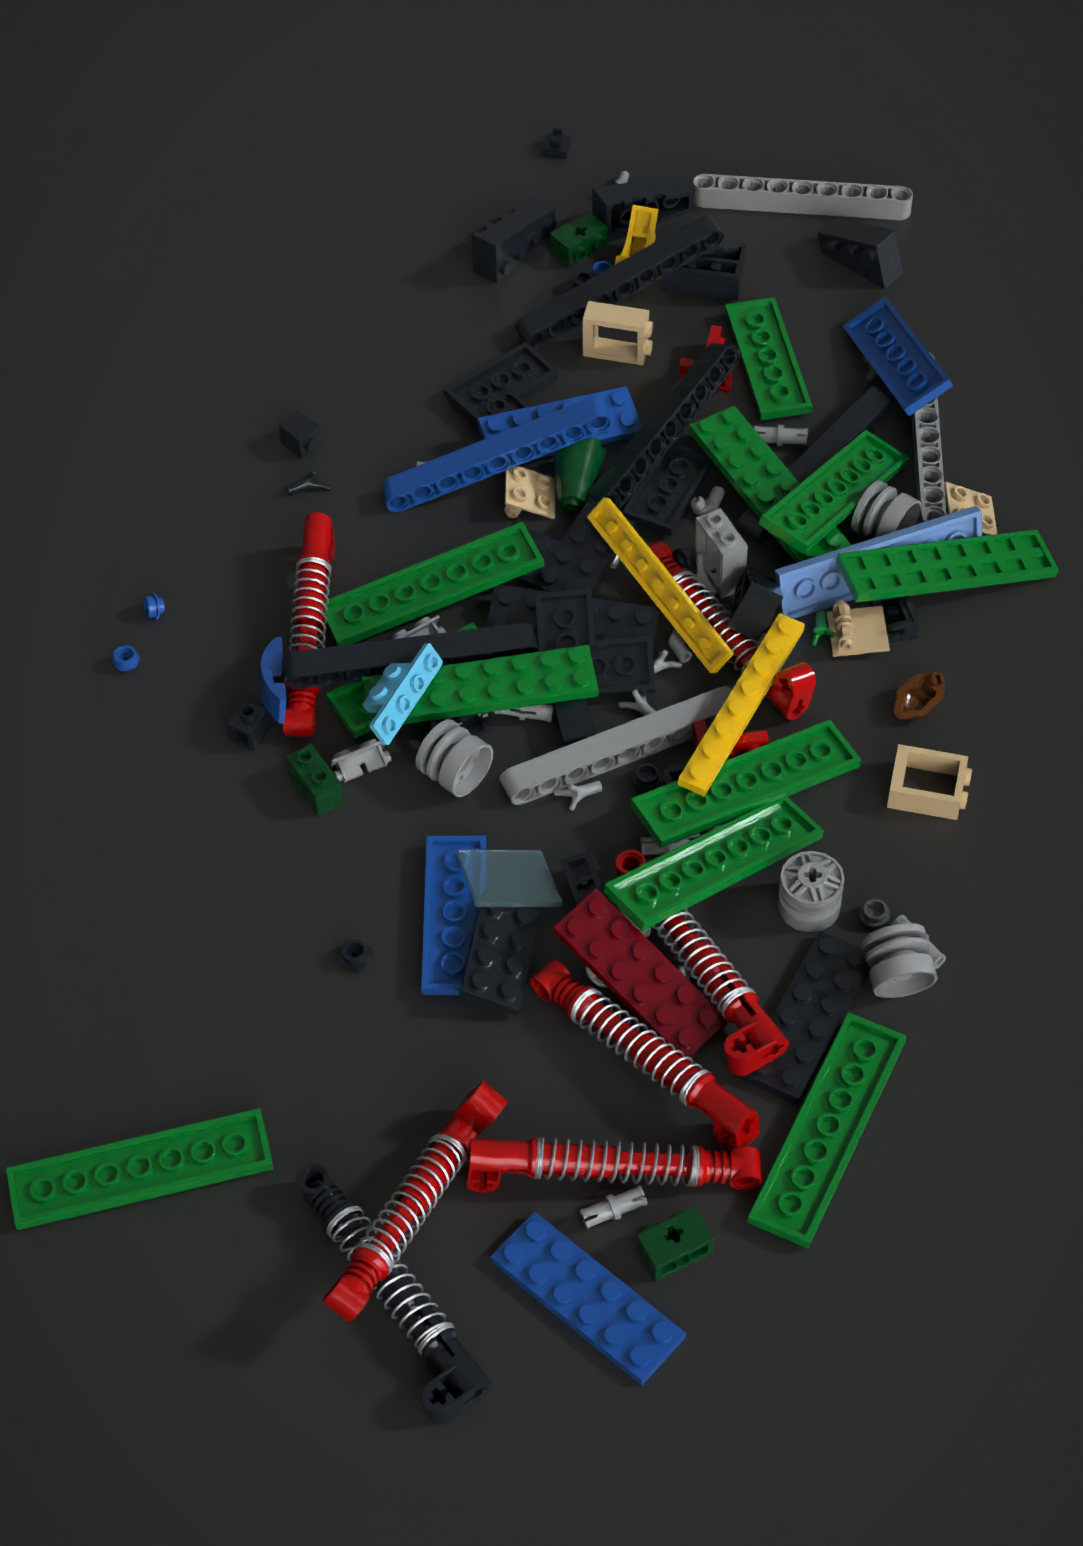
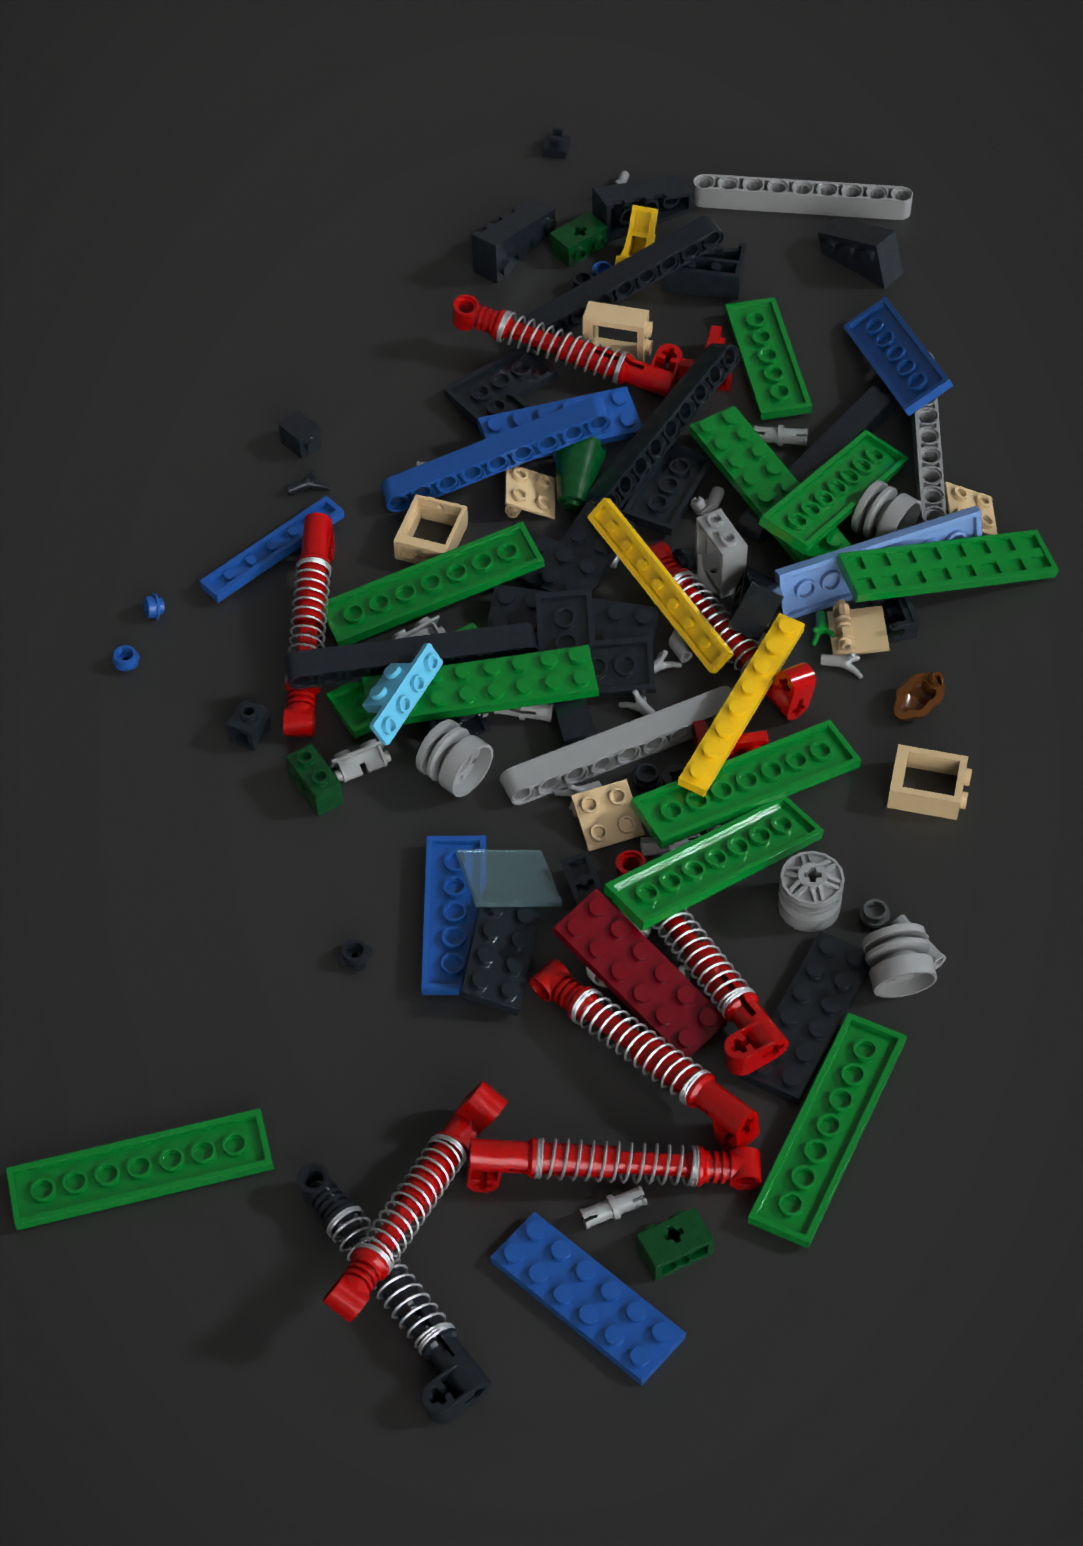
blue slope [260,637,286,723] -> none
none -> blue plate [200,496,344,603]
none -> tan window [393,494,468,564]
none -> red piece [452,294,683,397]
none -> tan hinge [571,779,645,851]
none -> light grey bar [821,652,863,679]

